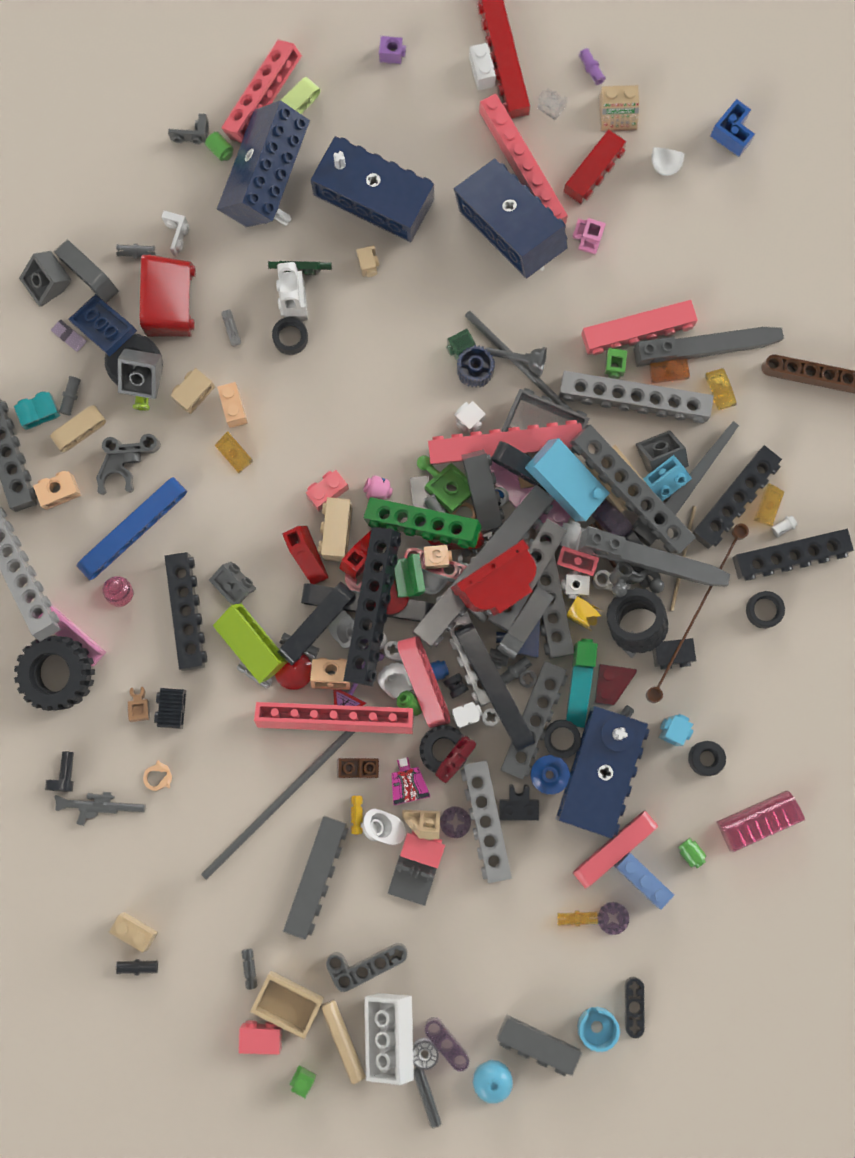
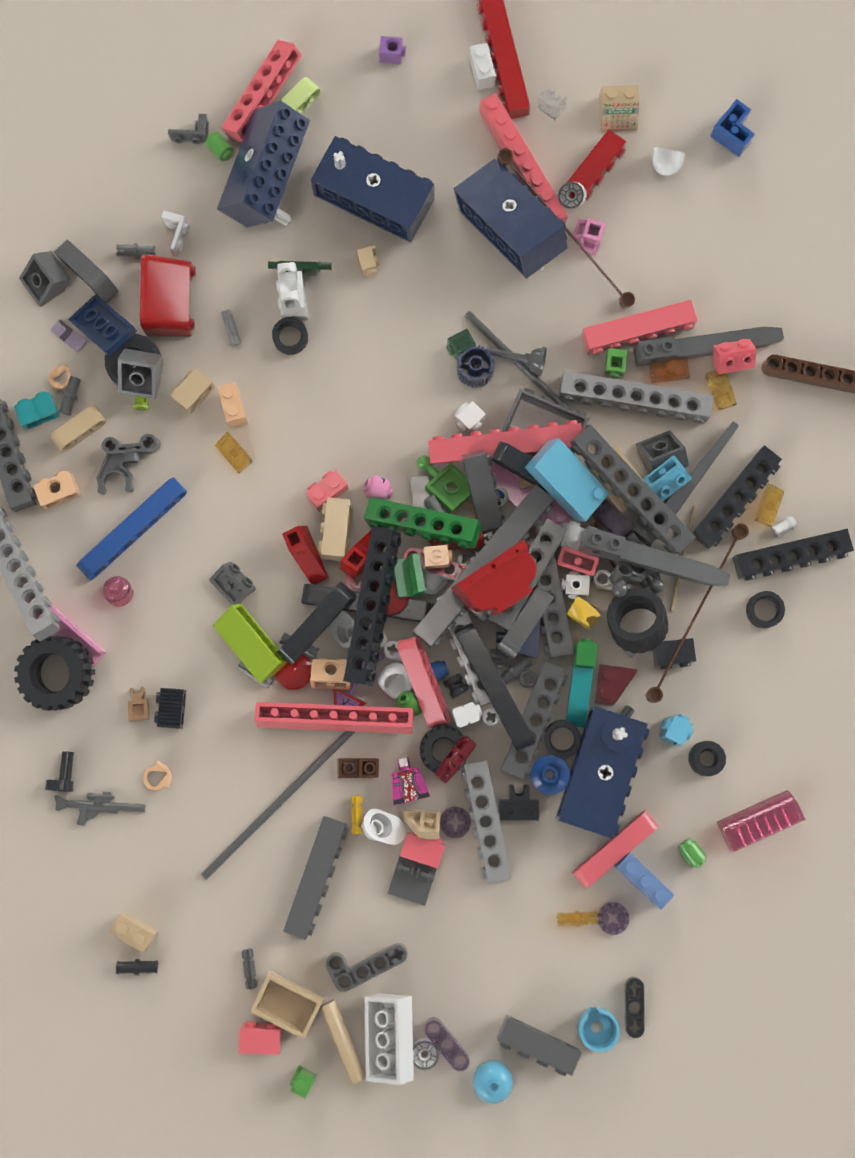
black brick [164,552,208,671] -> none
dark grey axle [413,1067,441,1128] -> none
medium lavender pin [578,48,606,85] -> none
none -> light nougat piece [49,365,71,394]
none -> reddish brown piece [497,148,635,308]
none -> white wheel [558,182,587,209]
none -> coral brick [712,339,756,374]

